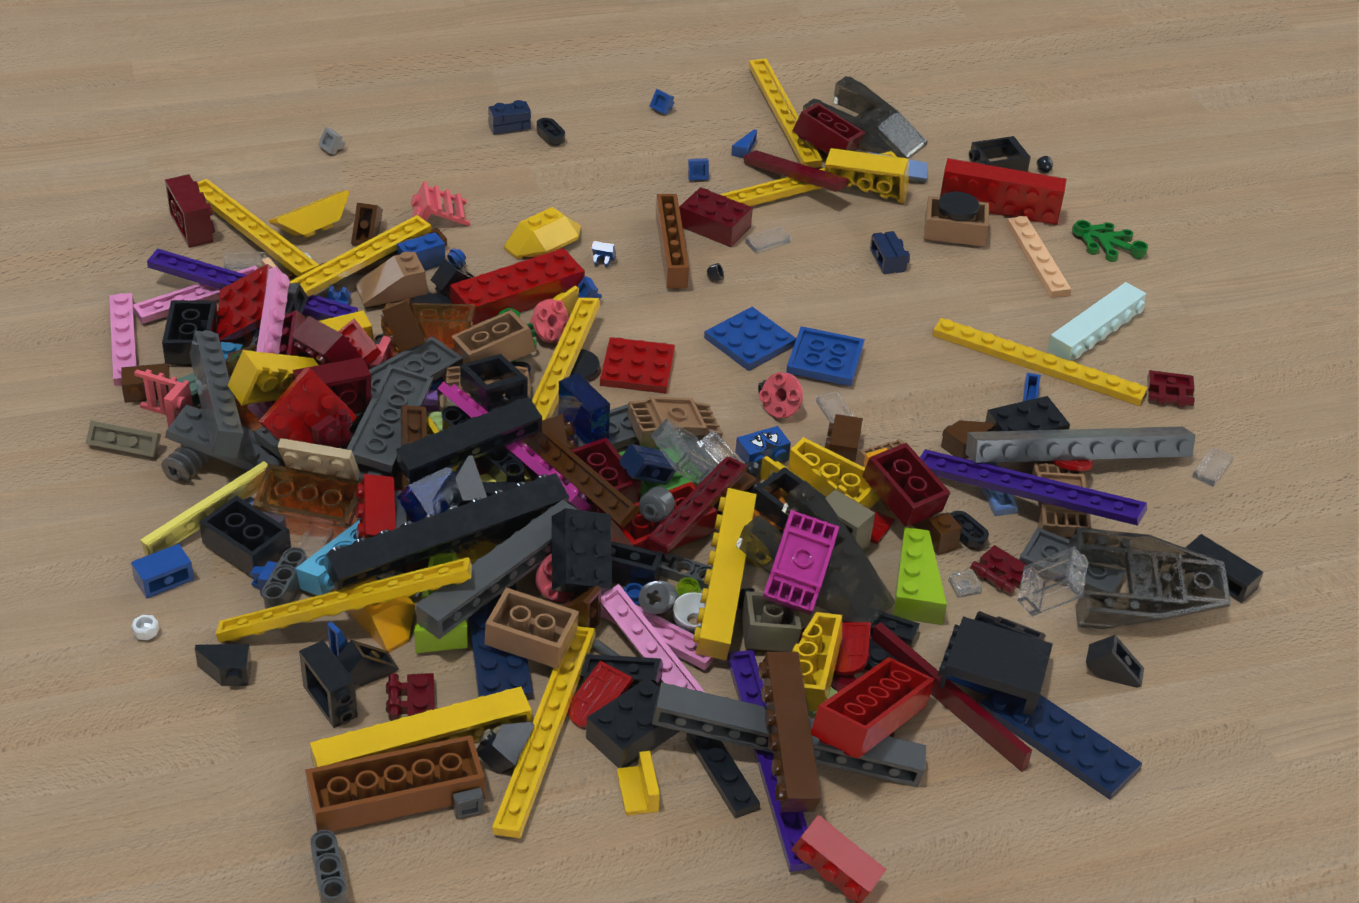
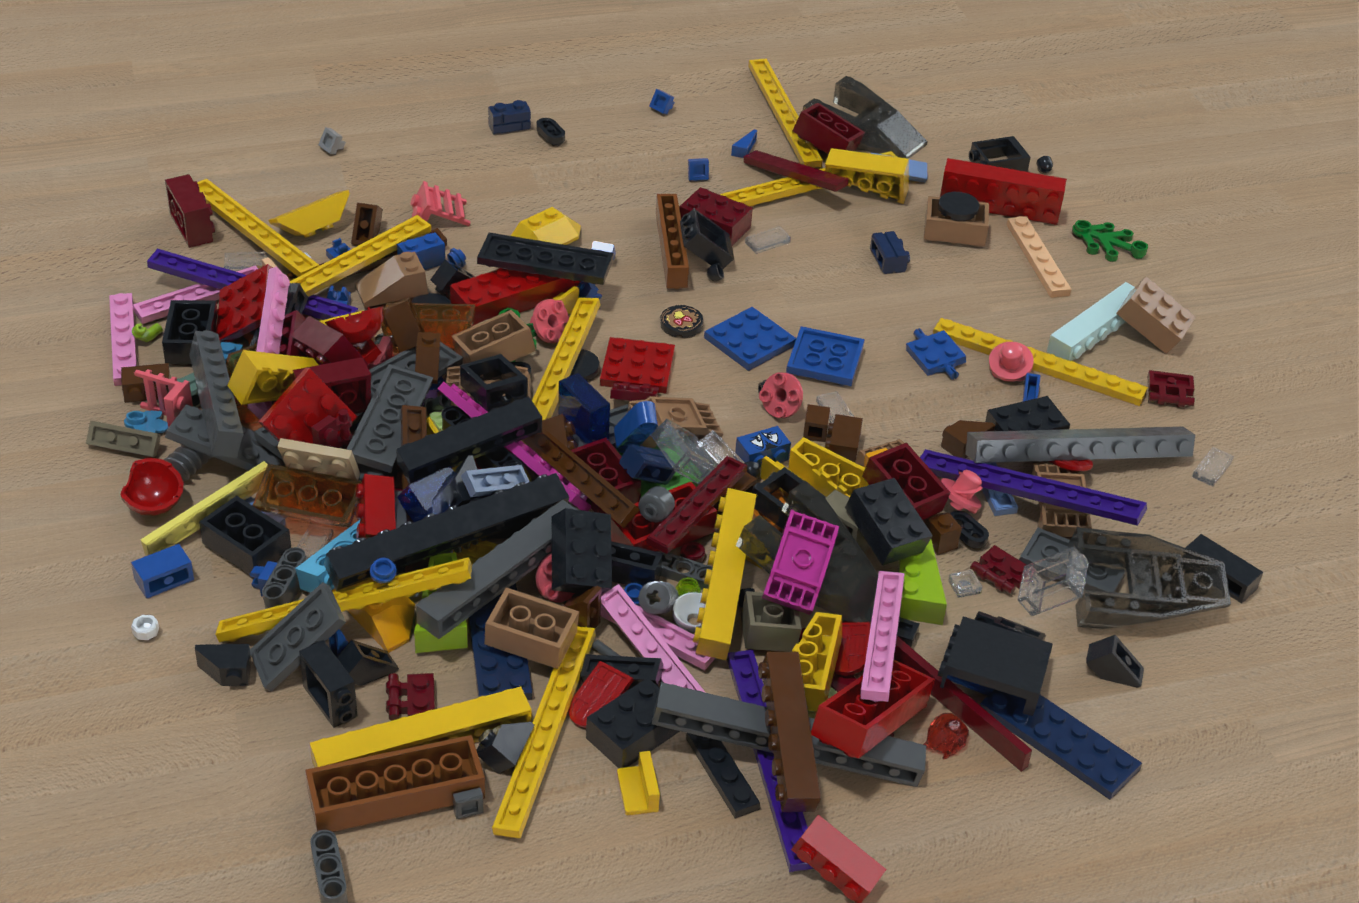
none -> red cylinder [120,458,184,516]
none -> dark azure plate [124,411,168,433]
none -> lime arm [132,323,163,342]
none -> dark grey plate [250,582,346,691]
none -> red cylinder [325,306,384,344]
none -> blue tile [326,238,351,260]
none -> blue plate [370,558,396,583]
none -> reddish brown slope [415,332,441,384]
none -> pearl dark grey pin [422,394,451,415]
none -> sand blue plate [461,465,529,497]
none -> black plate [477,232,614,285]
none -> dark red plate [610,381,659,401]
none -> blue beam [614,401,658,453]
none -> tile [660,305,704,338]
none -> black window [680,209,734,269]
none -> dark red tile [680,542,705,563]
none -> reddish brown brick [803,404,830,442]
none -> black brick [845,478,933,566]
none -> bright pink plate [861,571,904,702]
none -> blue plate [906,328,966,380]
none -> clear red hat [923,713,970,759]
none -> coral plate [941,470,983,514]
none -> coral plate [989,342,1034,382]
none -> medium nougat brick [1116,276,1195,354]

